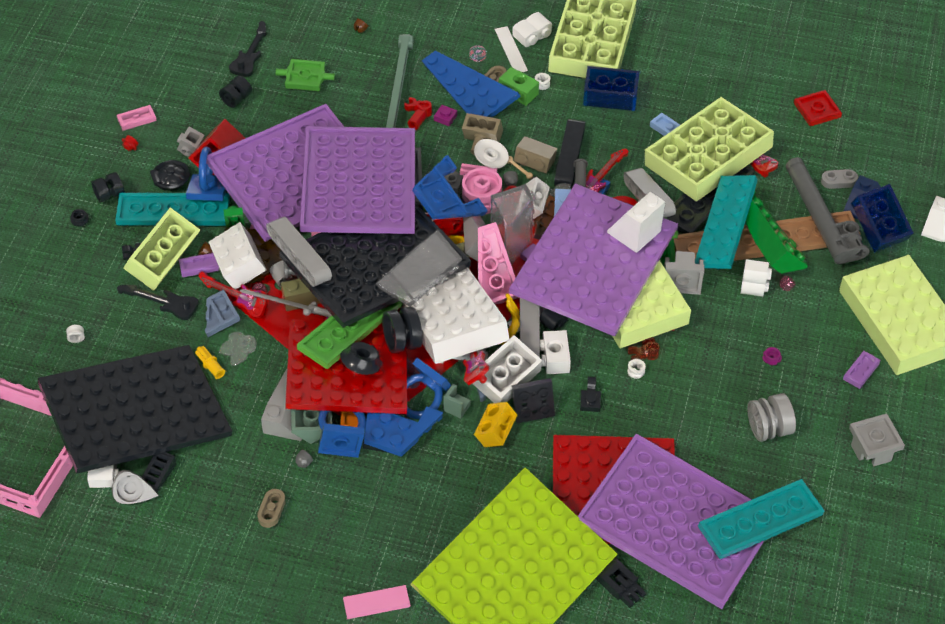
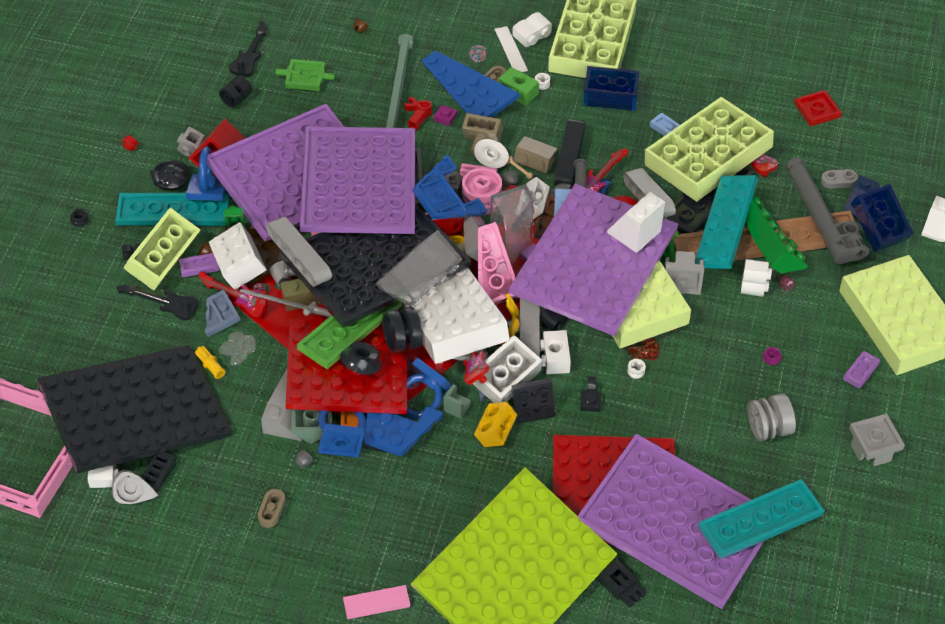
white bush [66,325,85,343] -> none
black wheel [91,172,125,203] -> none
bright pink tile [117,105,156,131] -> none

